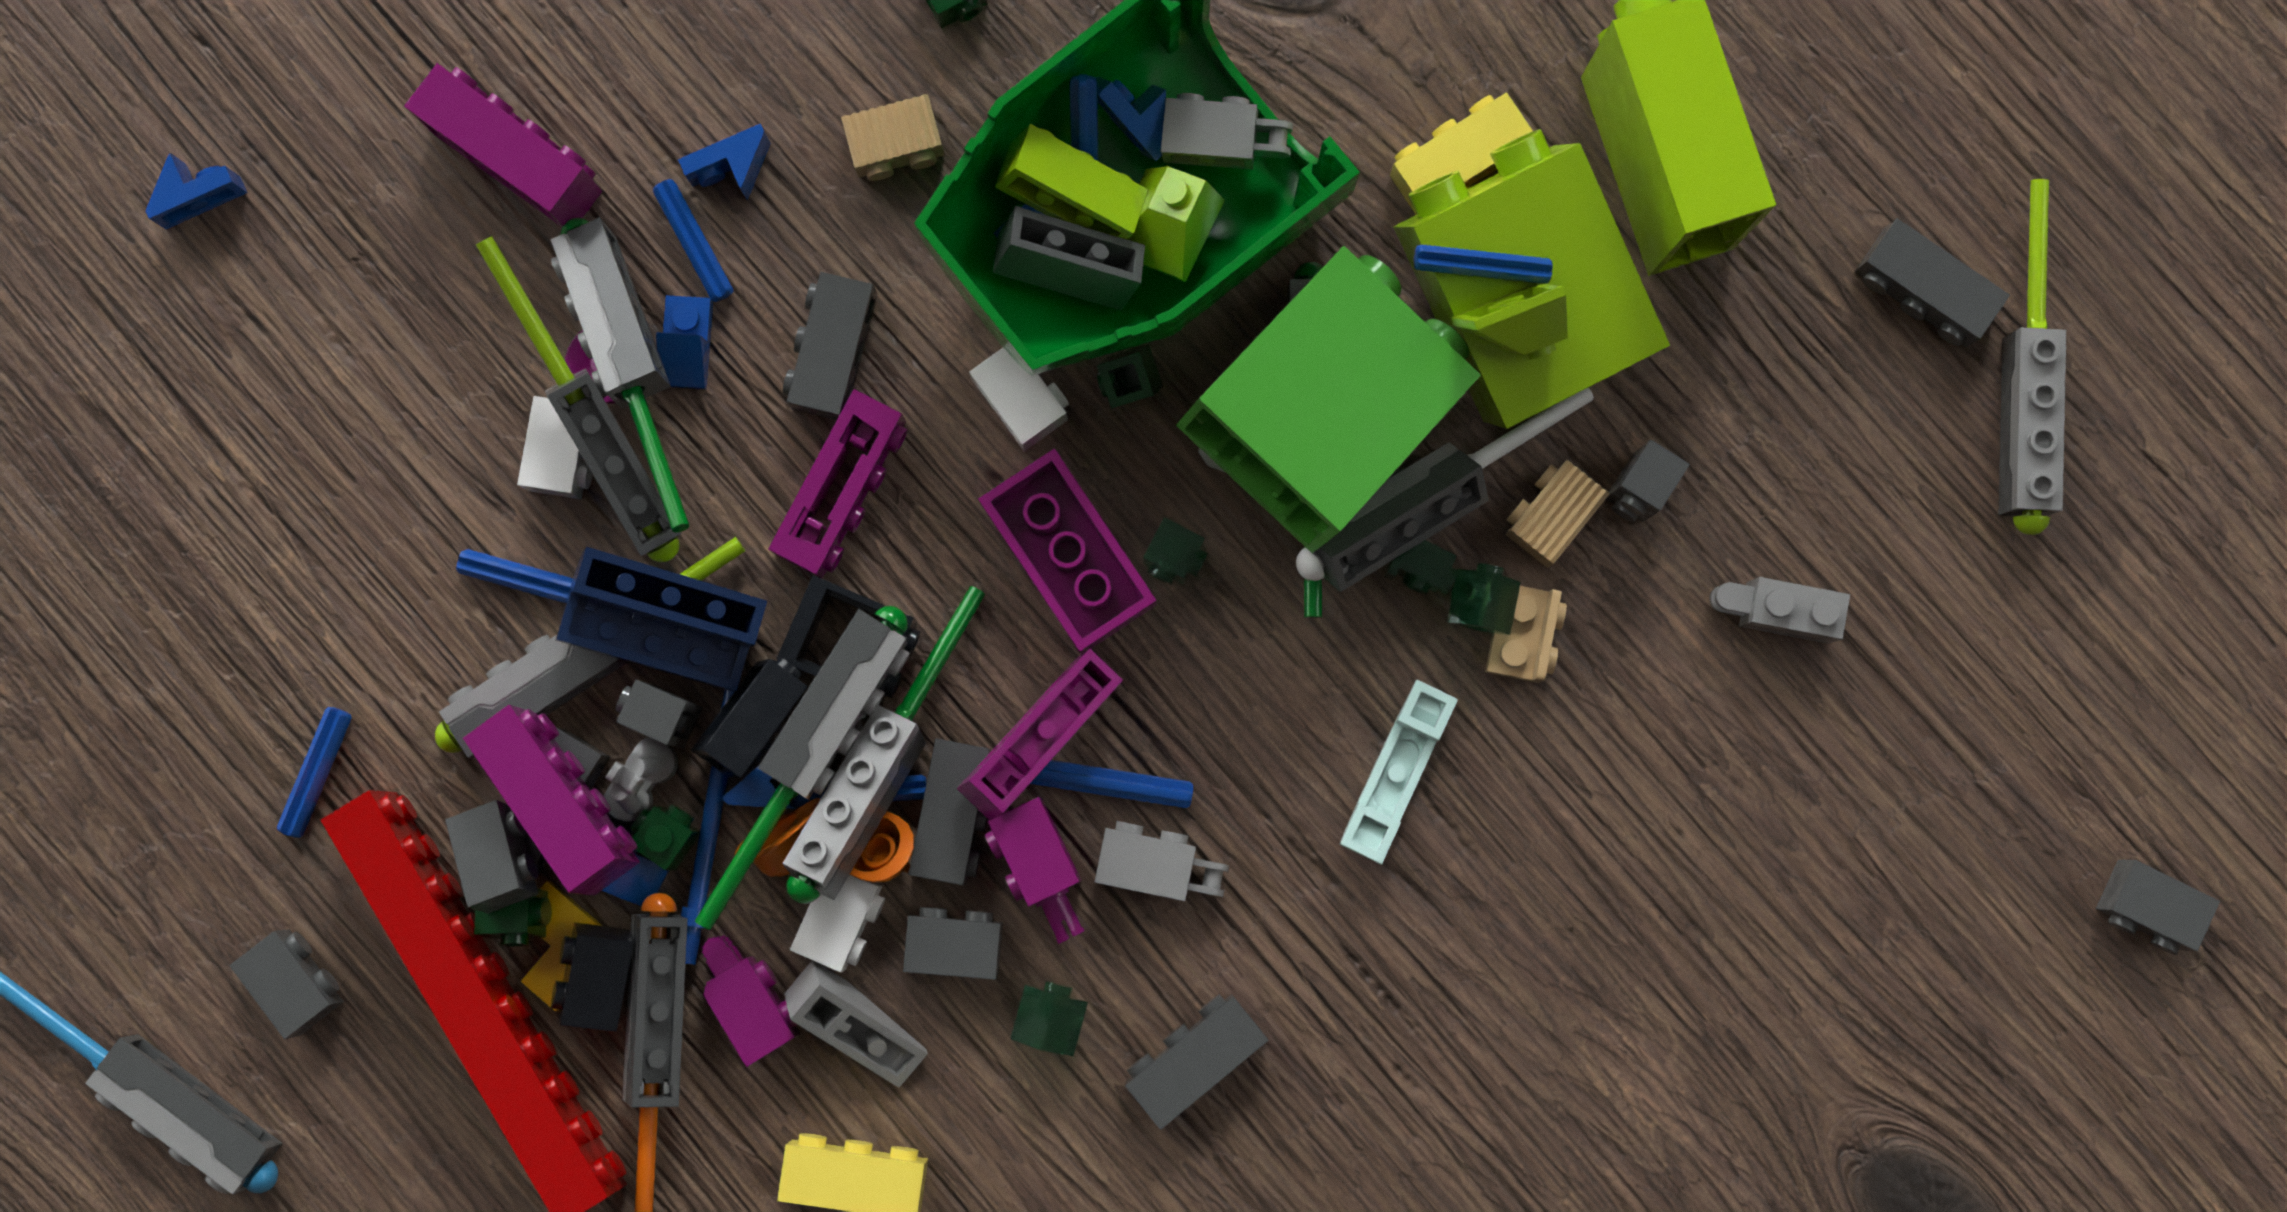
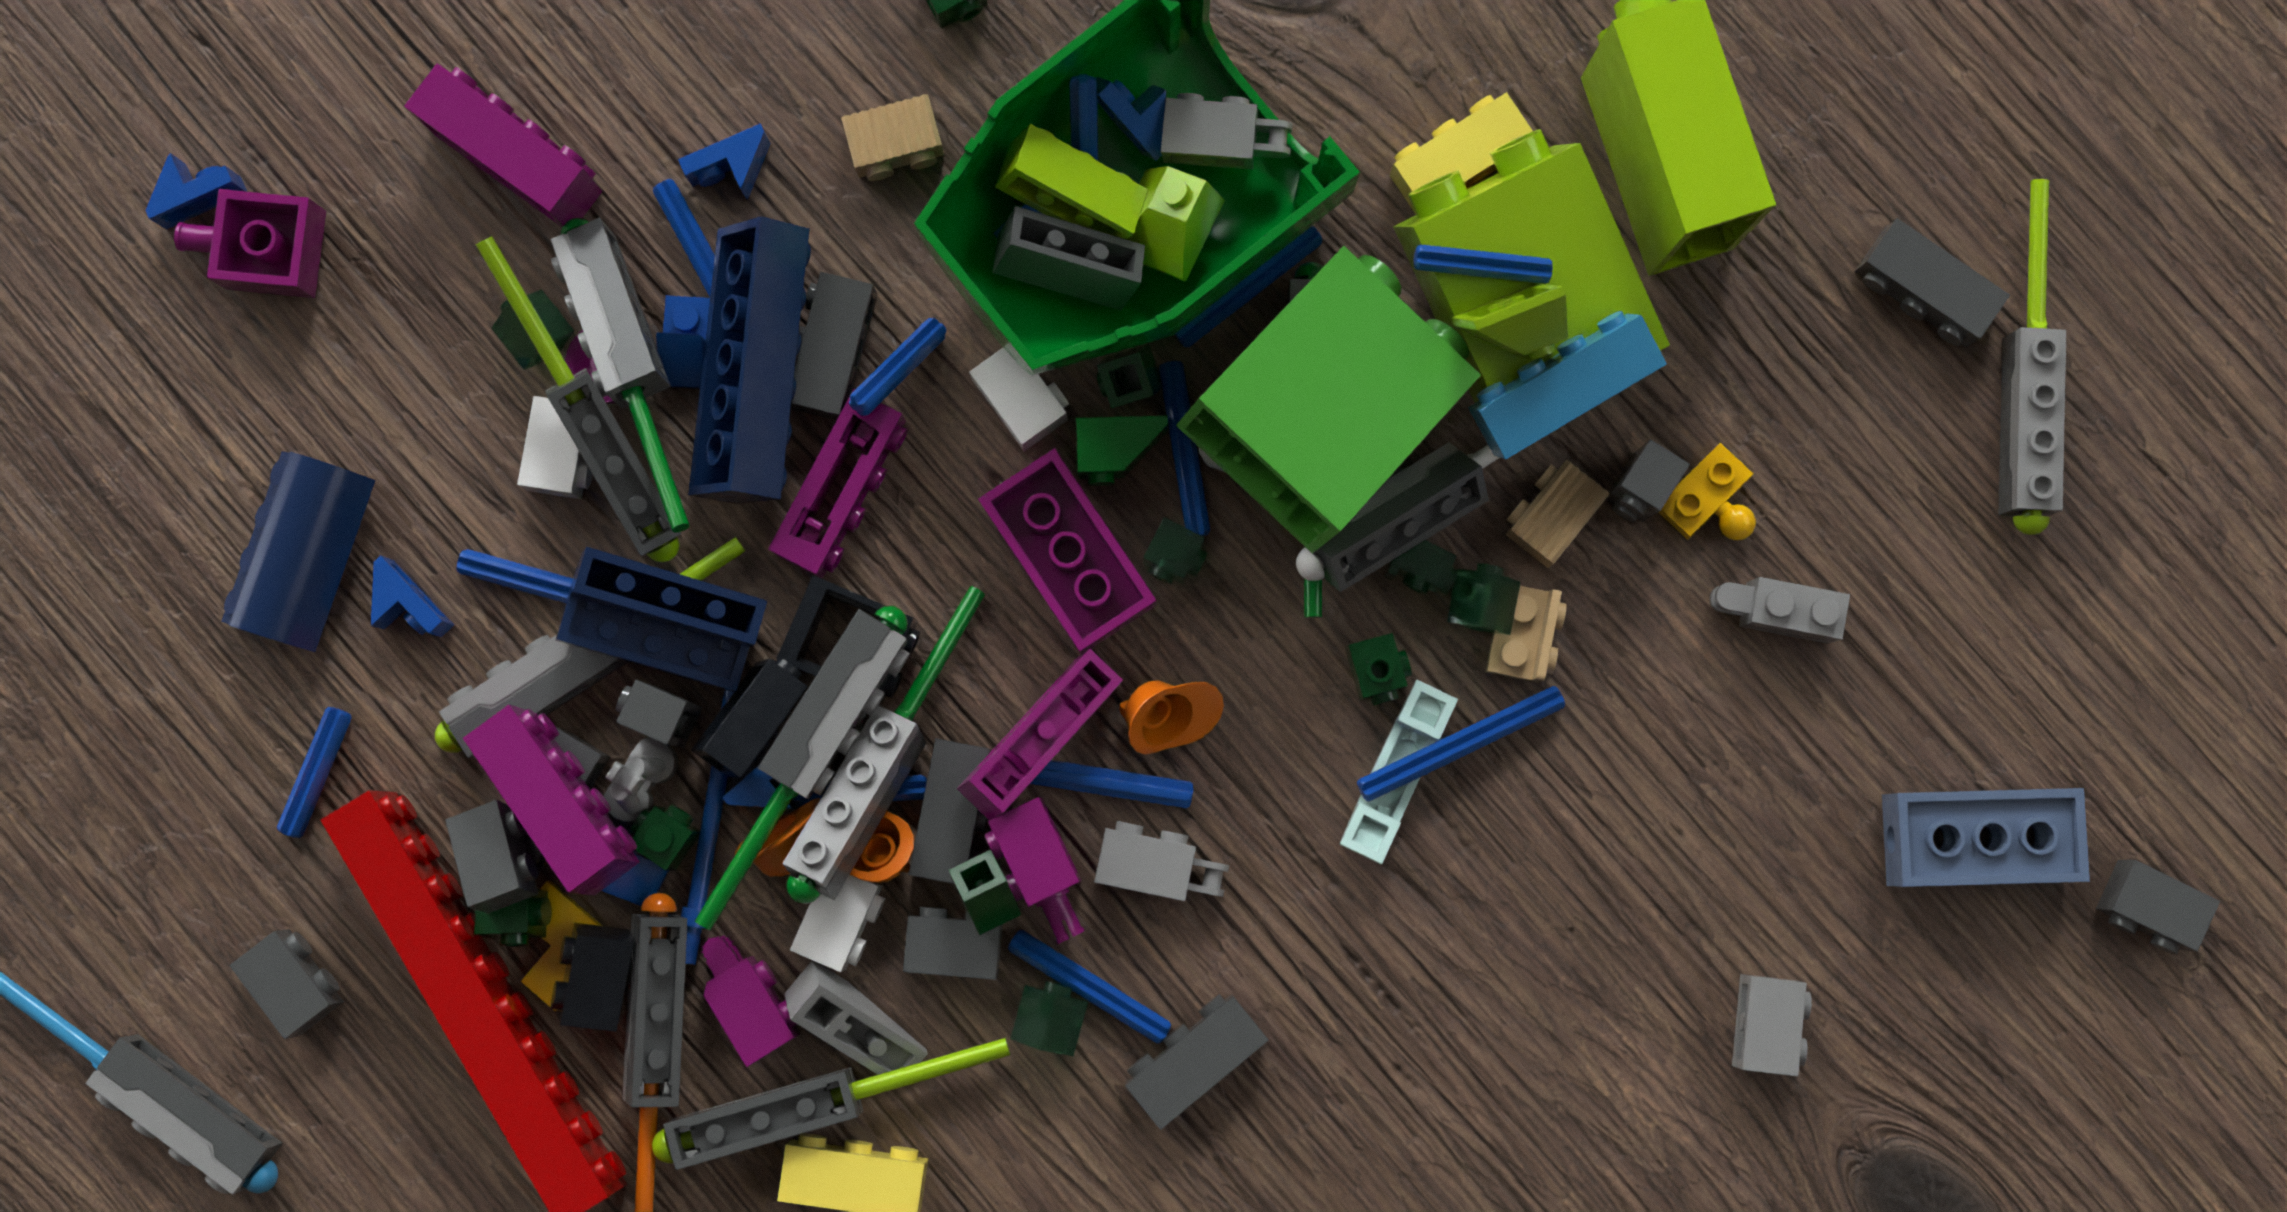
none -> magenta brick [174,189,326,298]
none -> dark blue brick [221,451,376,652]
none -> blue slope [371,555,454,637]
none -> clear green brick [491,289,574,370]
none -> dark grey piece [652,1037,1011,1170]
none -> dark blue brick [688,216,811,504]
none -> blue axle [849,317,947,416]
none -> dark green brick [948,849,1021,936]
none -> blue axle [1008,930,1171,1044]
none -> green slope [1076,415,1168,486]
none -> orange piece [1119,680,1224,755]
none -> blue axle [1159,361,1210,538]
none -> blue axle [1174,226,1323,347]
none -> dark green brick [1345,633,1412,706]
none -> blue axle [1357,686,1565,801]
none -> dark azure brick [1468,311,1667,459]
none -> yellow plate [1658,443,1756,541]
none -> light grey brick [1732,974,1812,1076]
none -> sand blue brick [1882,788,2090,887]

